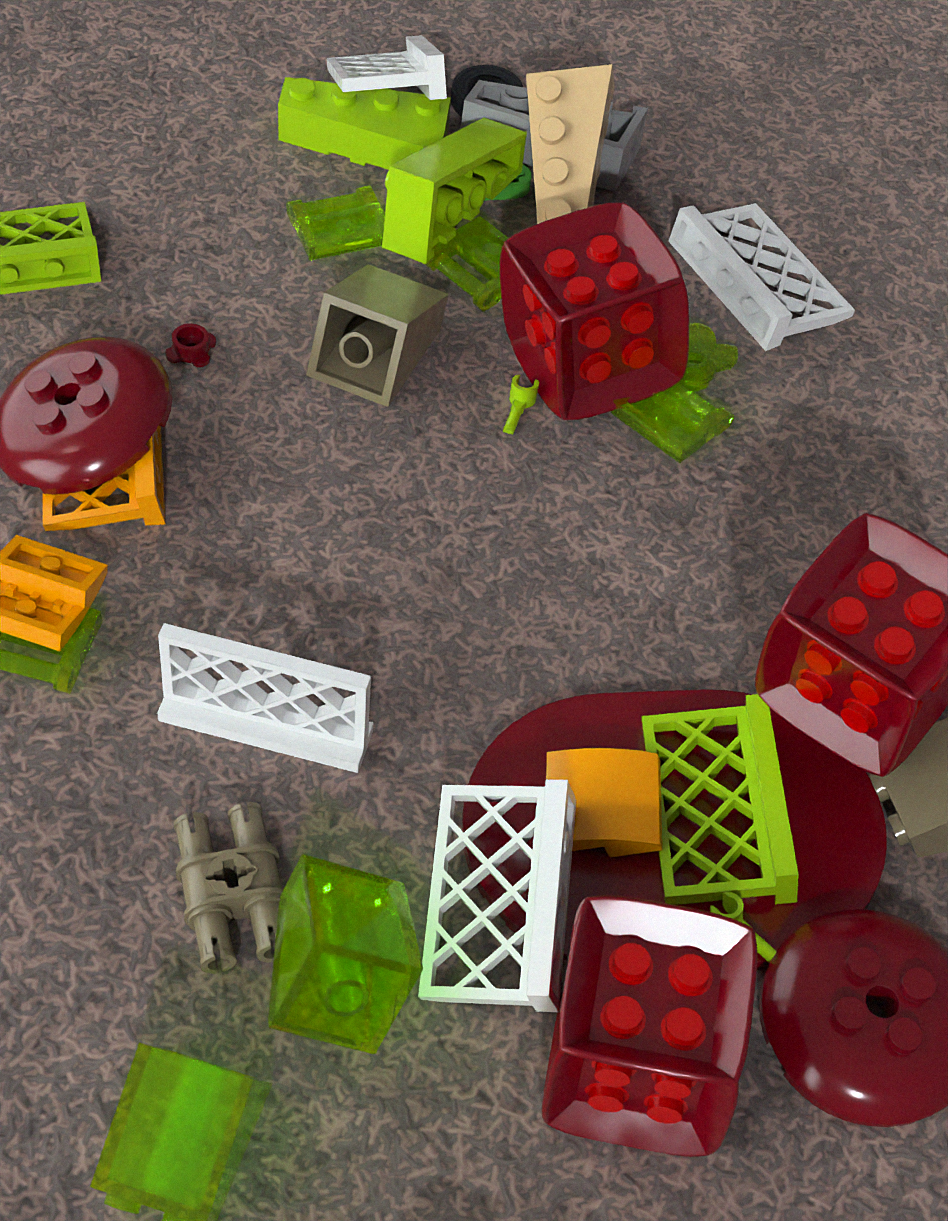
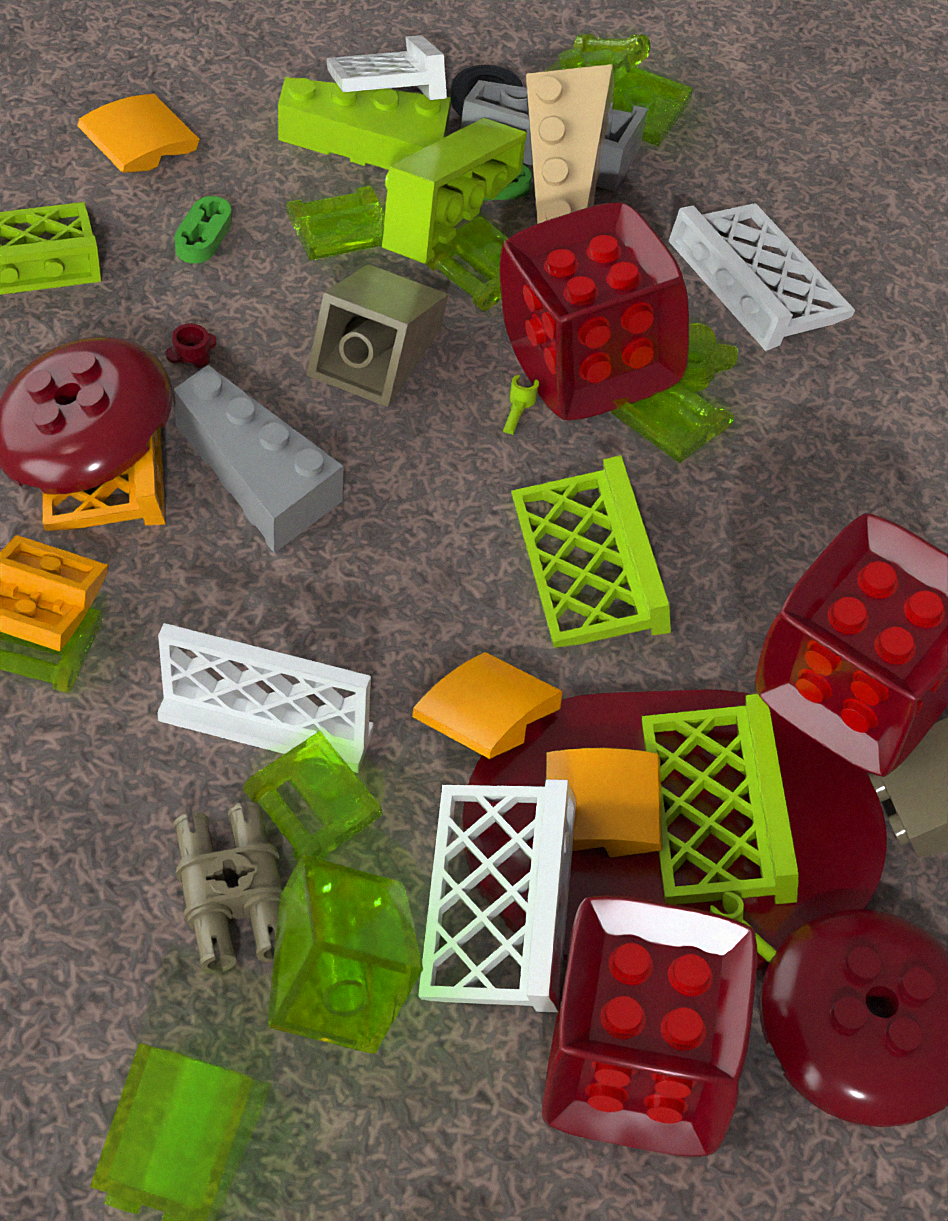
none -> light orange slope [77,94,200,173]
none -> light grey wedge [173,365,344,554]
none -> bright green beam [174,196,232,264]
none -> clear neon green plate [243,731,383,870]
none -> light orange slope [412,652,563,759]
none -> lime fence [511,455,671,648]
none -> clear neon green plate [545,34,651,83]
none -> clear neon green plate [611,61,693,147]

